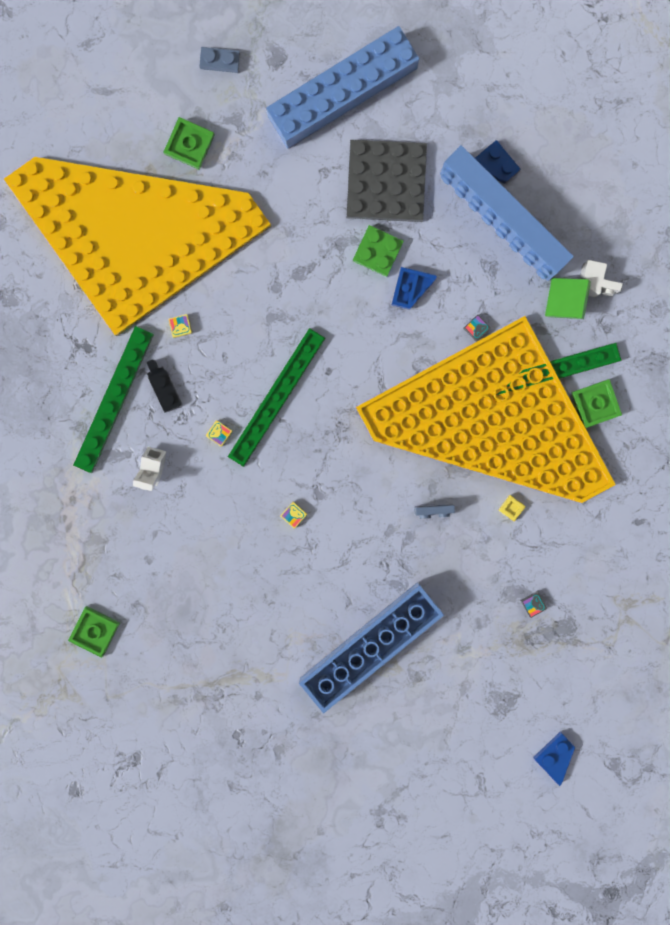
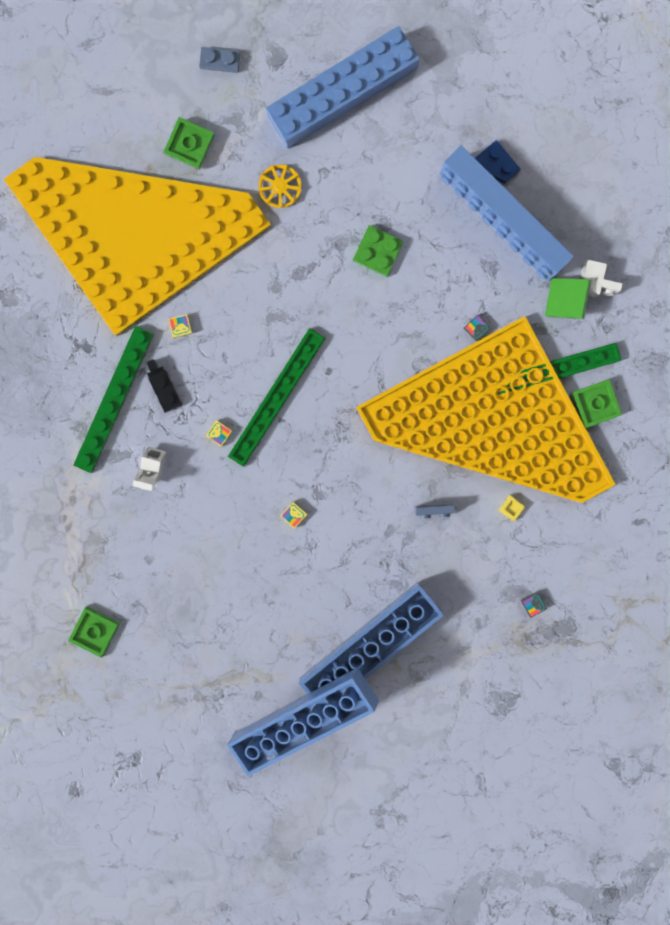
dark grey plate [346,140,427,222] -> none
blue wing [391,267,437,310] -> none
blue wing [533,732,575,786] -> none
none -> medium blue brick [227,668,379,776]
none -> yellow wheel [258,165,301,208]

